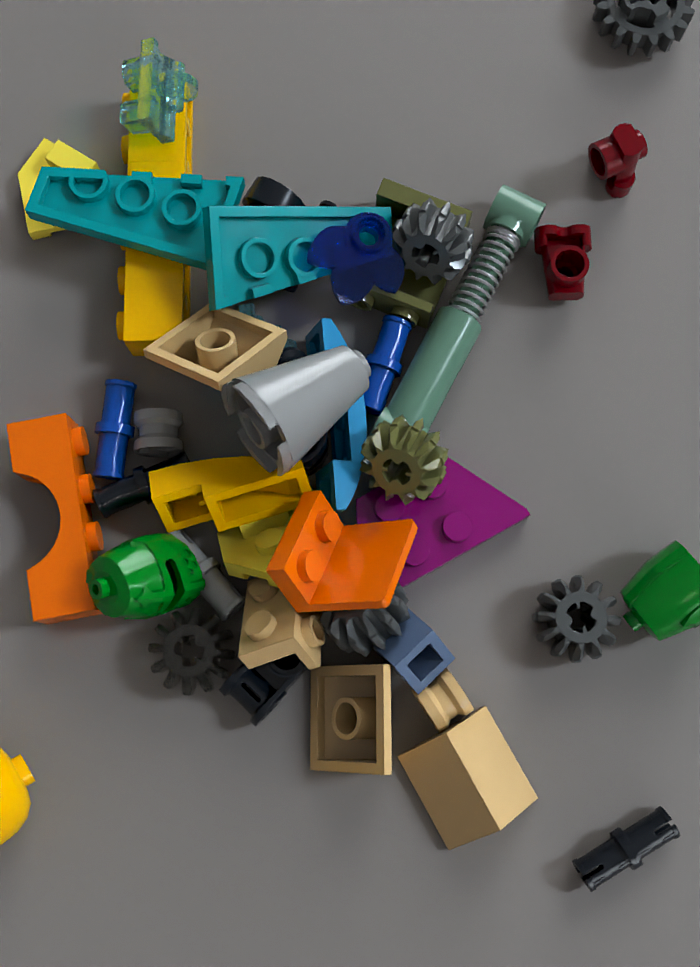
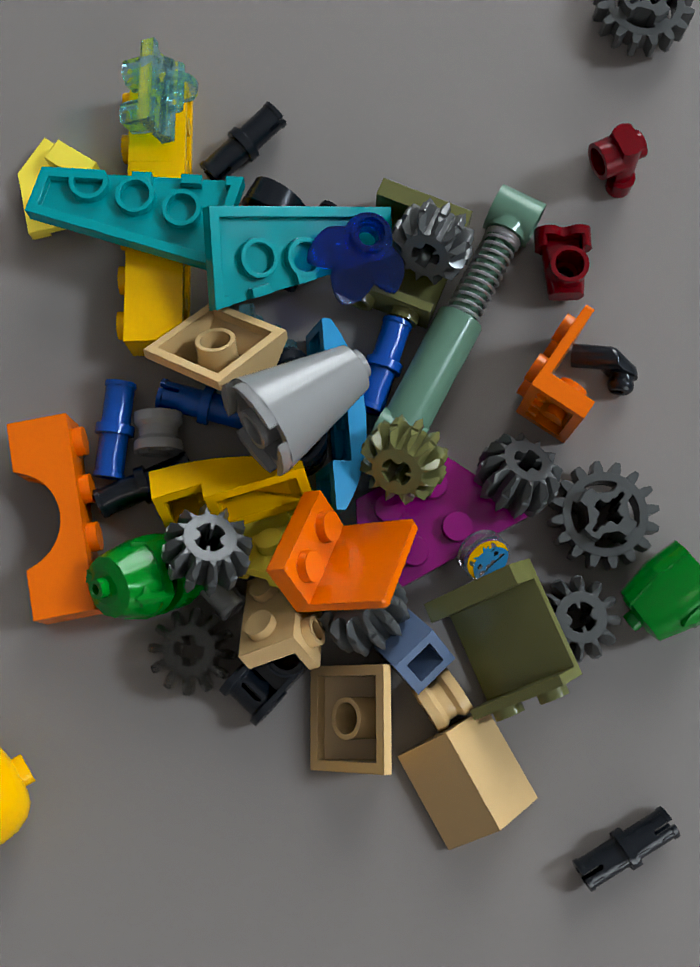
none -> blue pin [155,378,243,429]
none -> dark grey gear [161,503,253,597]
none -> black pin [199,101,287,181]
none -> olive panel [424,558,582,722]
none -> tile [458,530,511,580]
none -> dark grey gear [473,433,563,519]
none -> orange bracket [516,304,595,443]
none -> dark grey gear [547,461,660,571]
none -> black arm [571,343,638,395]

